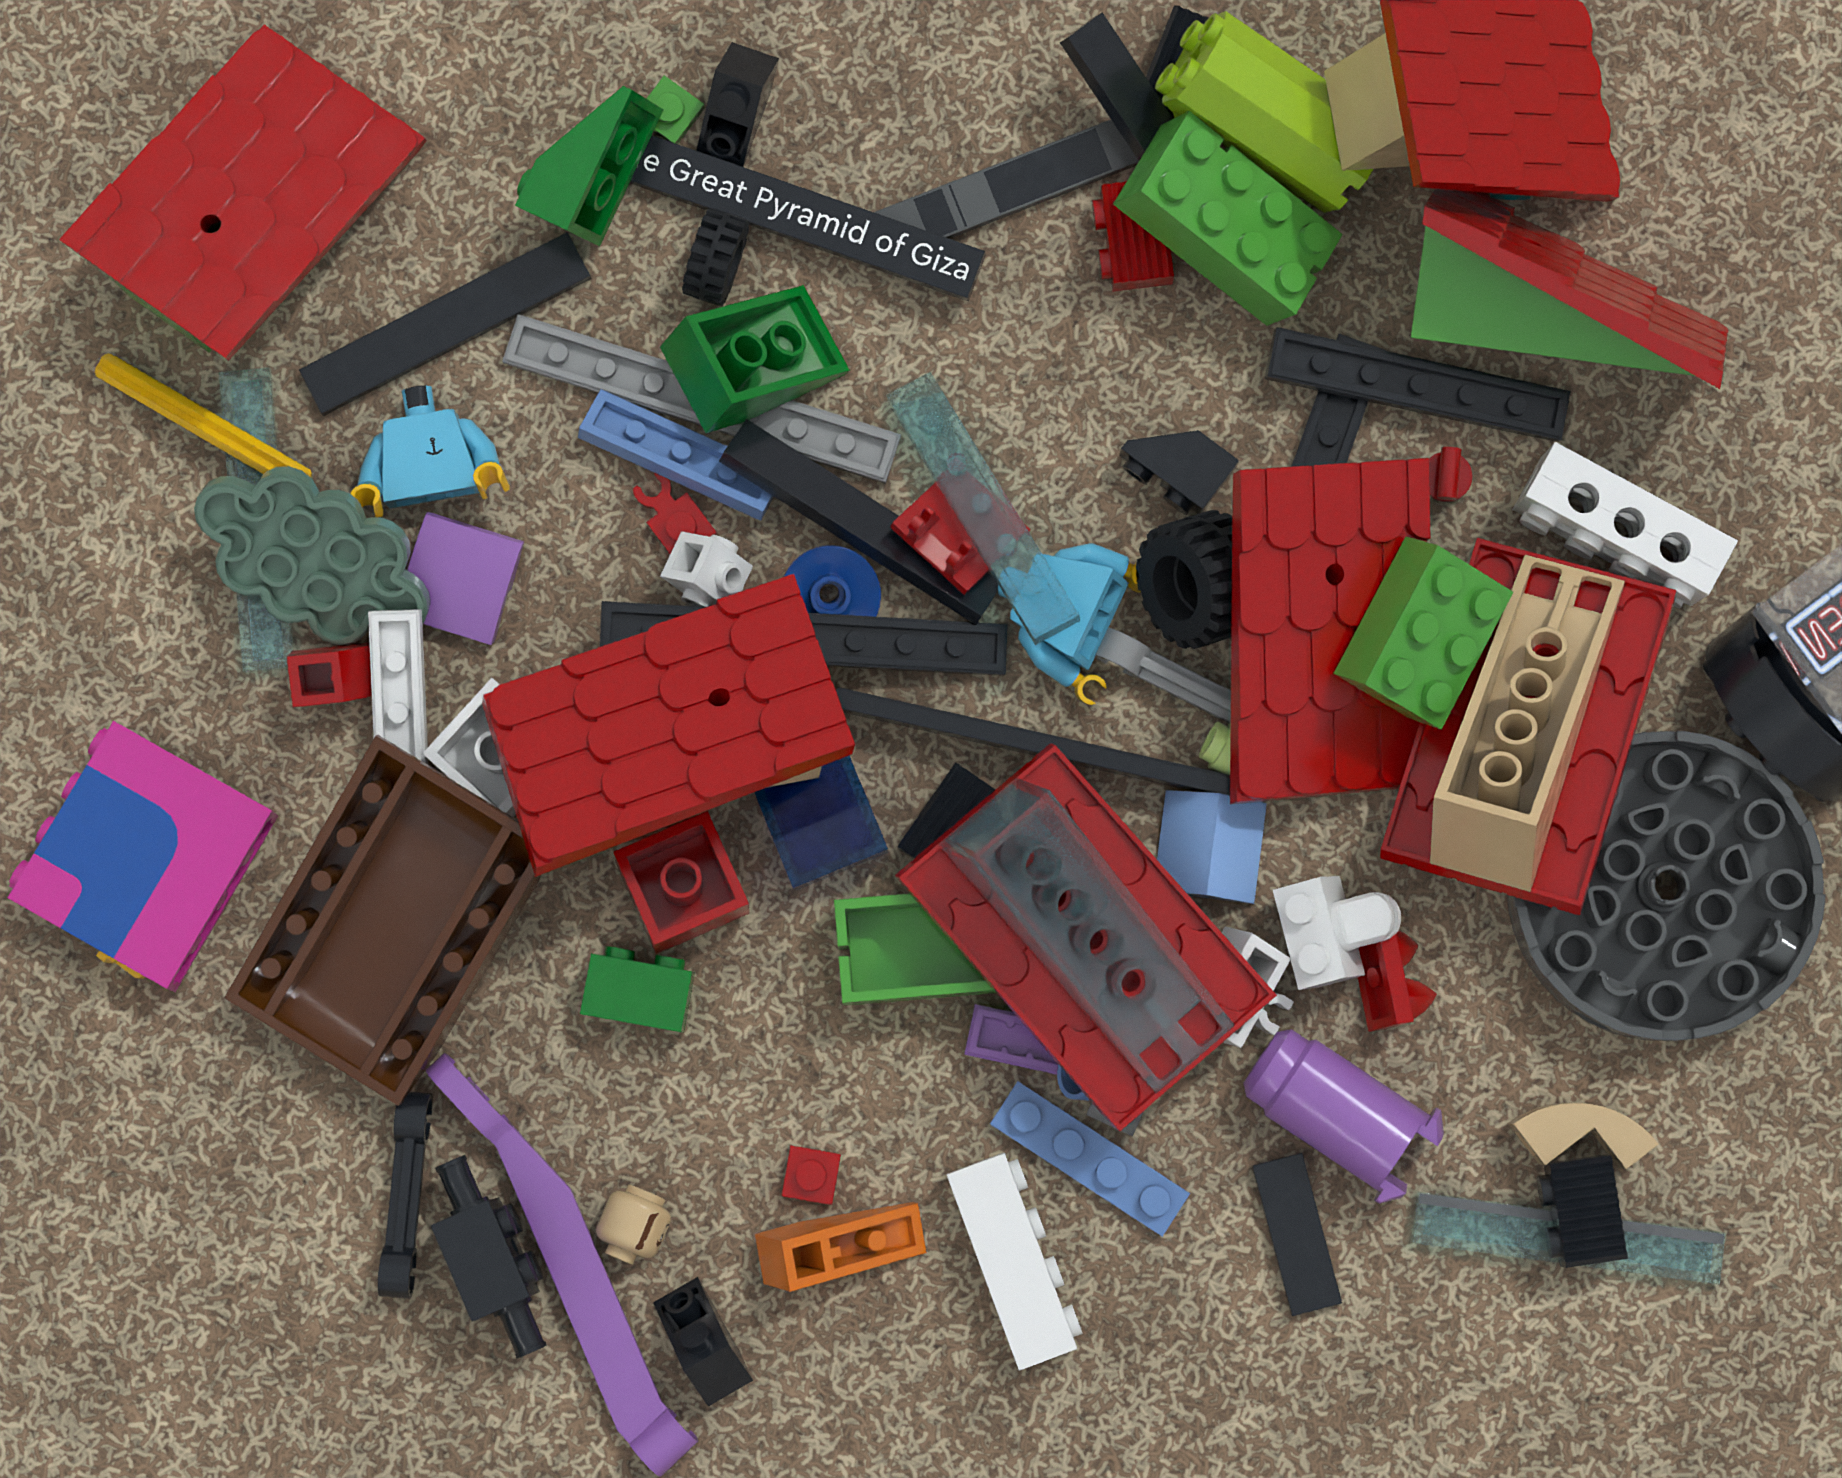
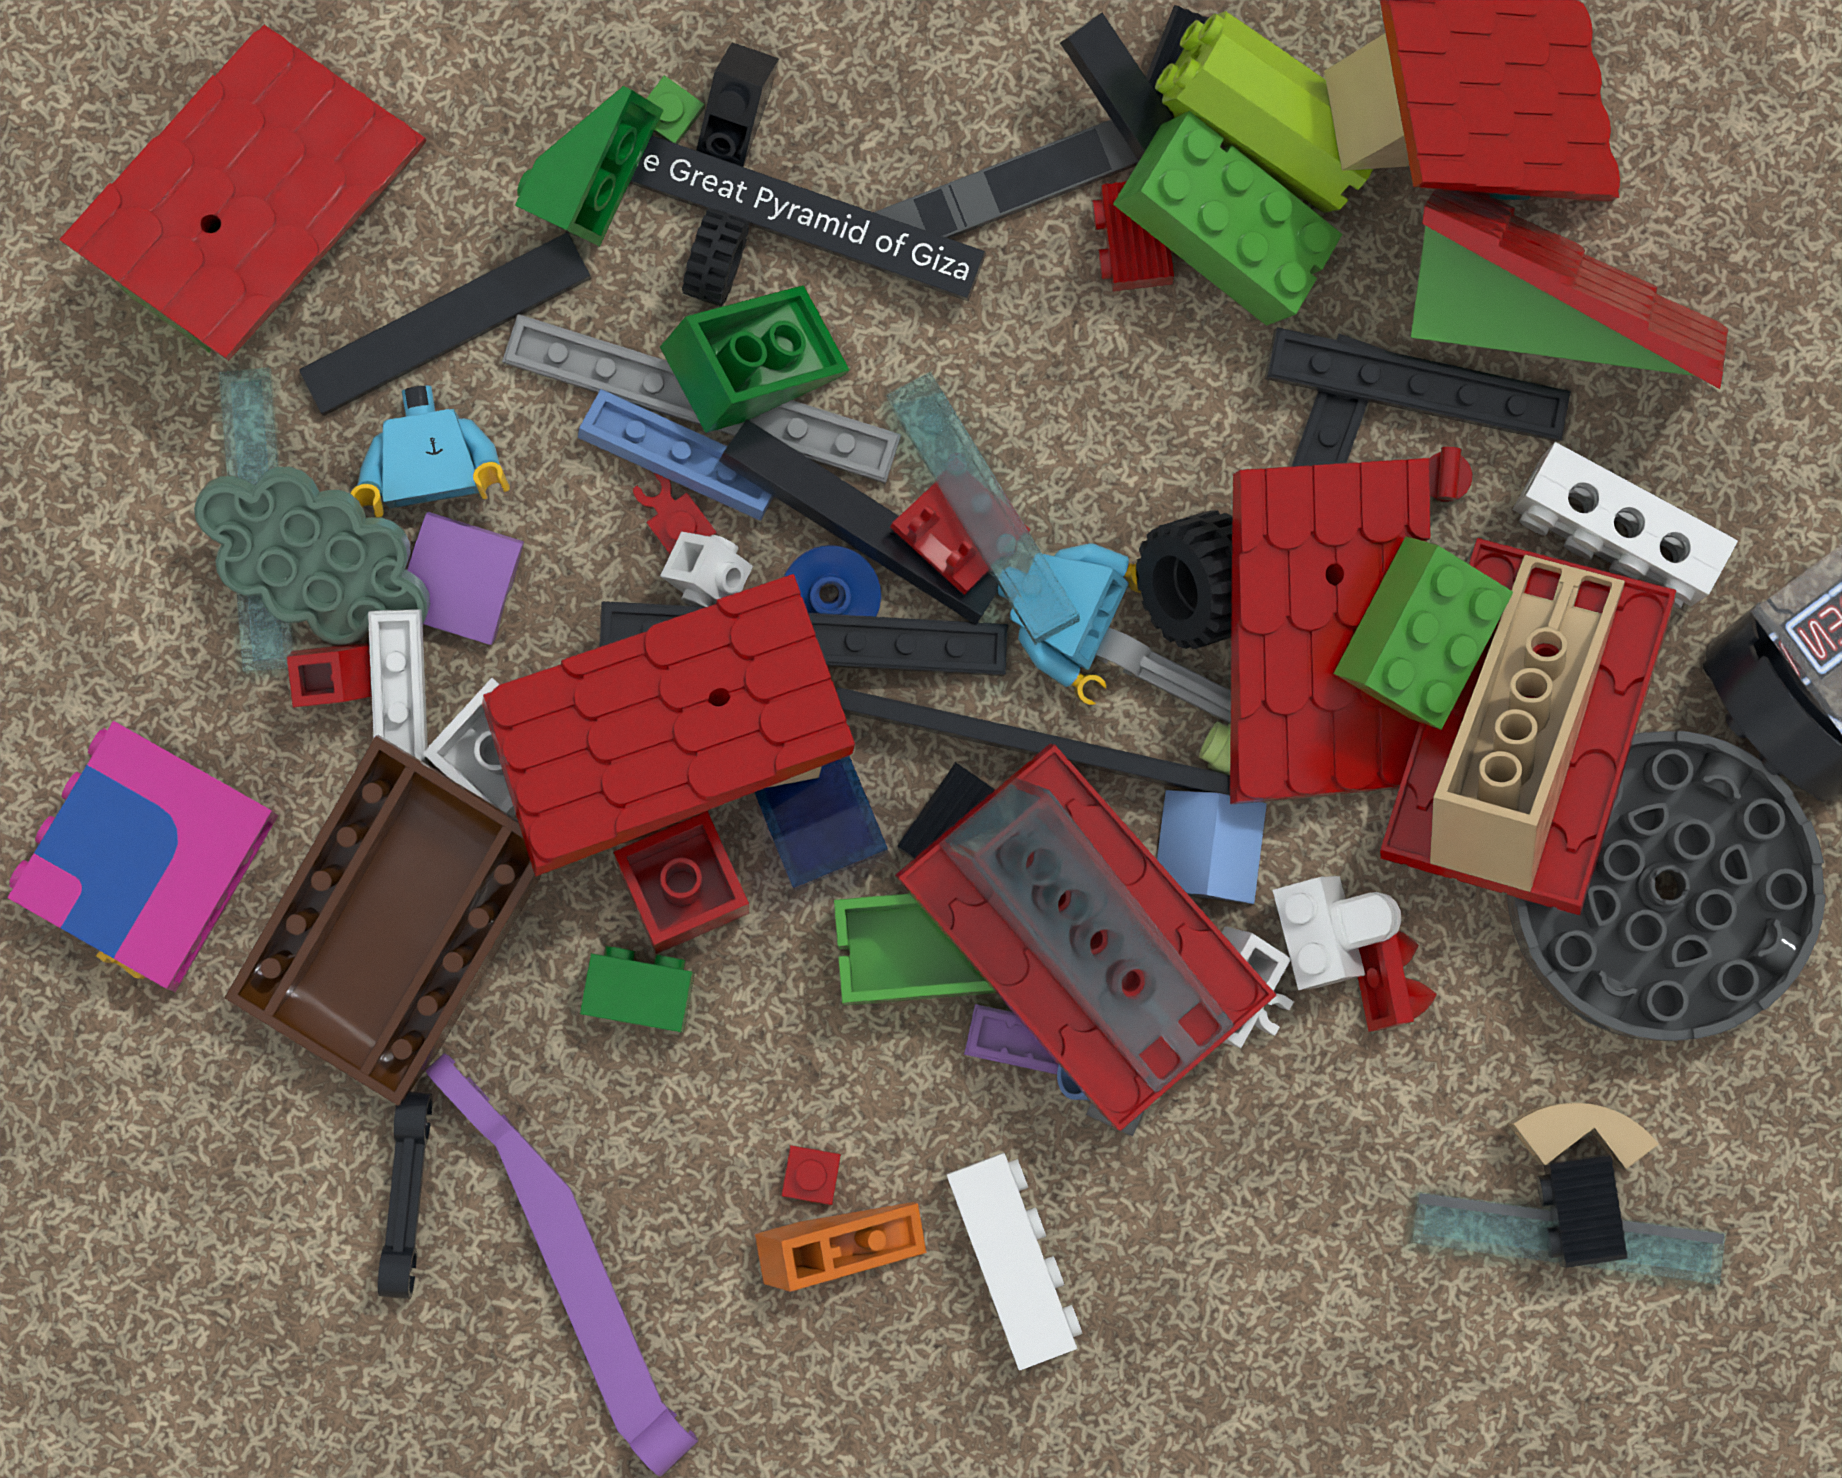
yellow axle [95,353,312,477] -> none
black brick [430,1155,547,1359] -> none
tan head [595,1184,671,1265] -> none
black slope [653,1277,753,1406] -> none
medium blue plate [990,1081,1190,1237] -> none
black slope [1119,430,1239,515] -> none
medium lavender piece [1243,1029,1444,1204] -> none
black tile [1252,1153,1342,1316] -> none

